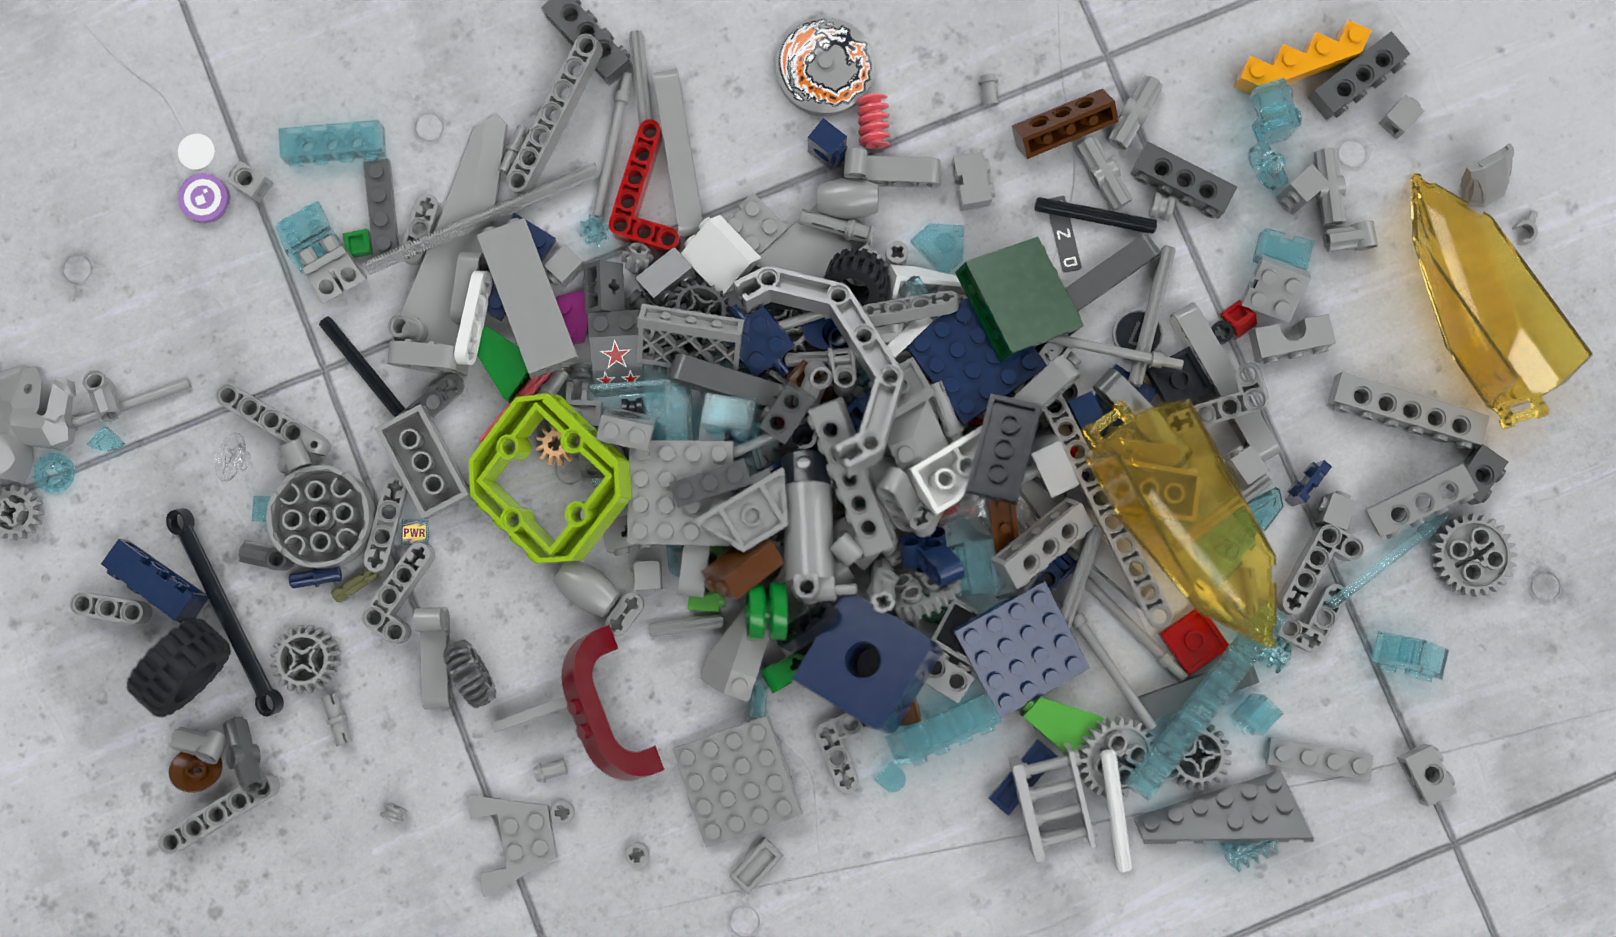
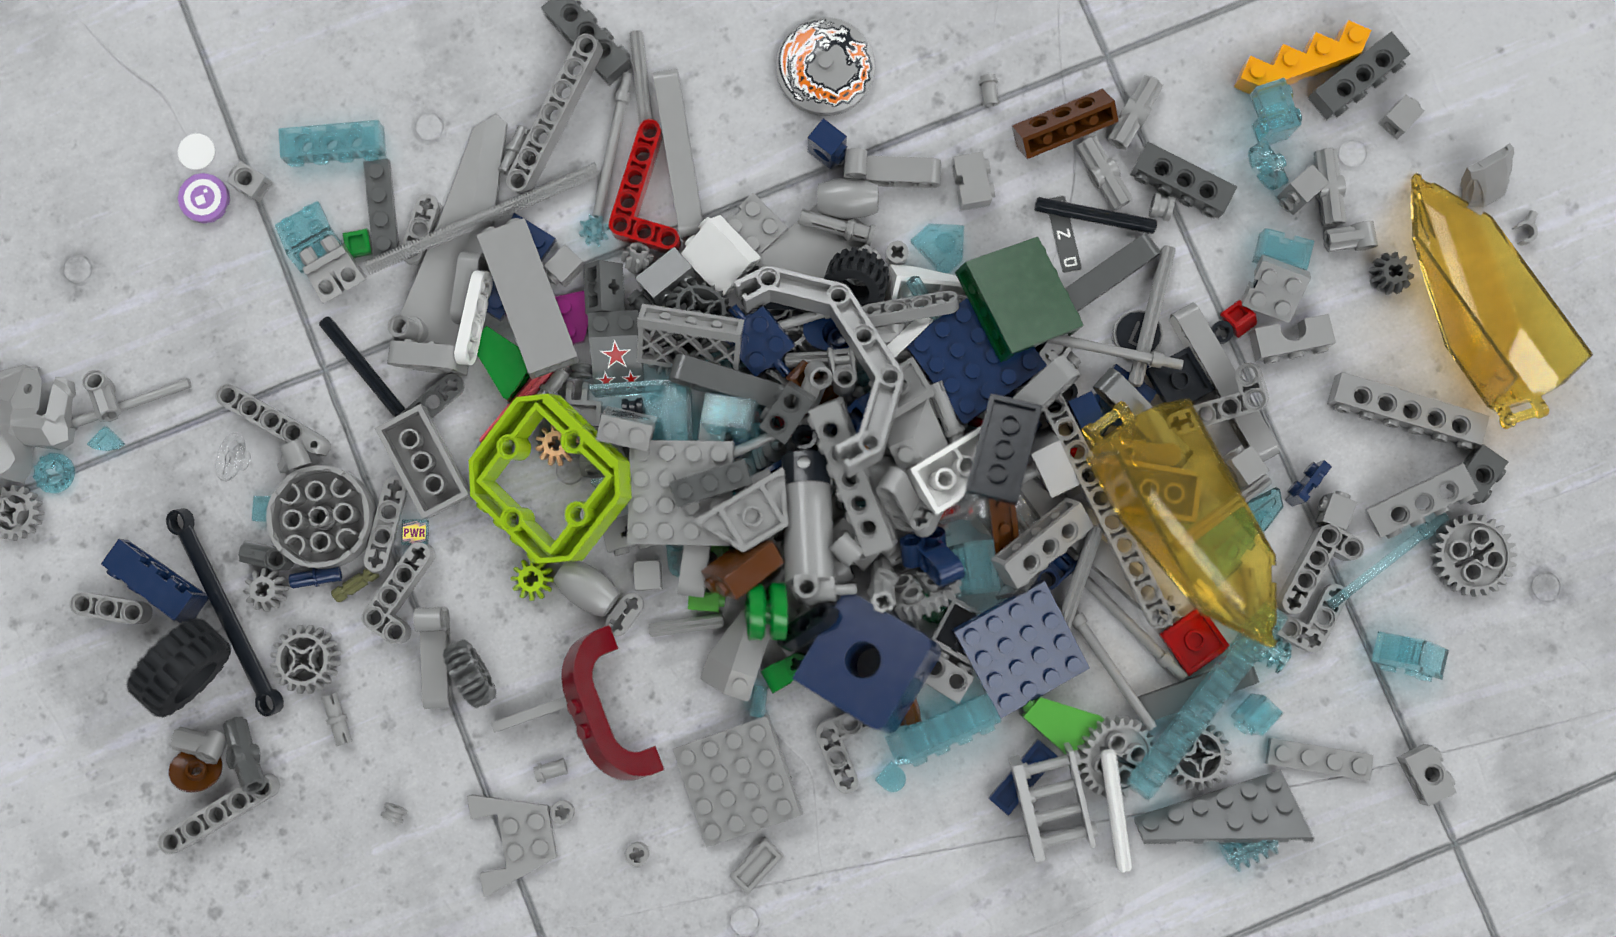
coral piece [857,93,891,149] -> none
none -> light grey gear [243,568,289,612]
none -> lime gear [510,560,554,601]
none -> light grey gear [1152,595,1182,626]
none -> dark grey gear [1369,252,1415,295]

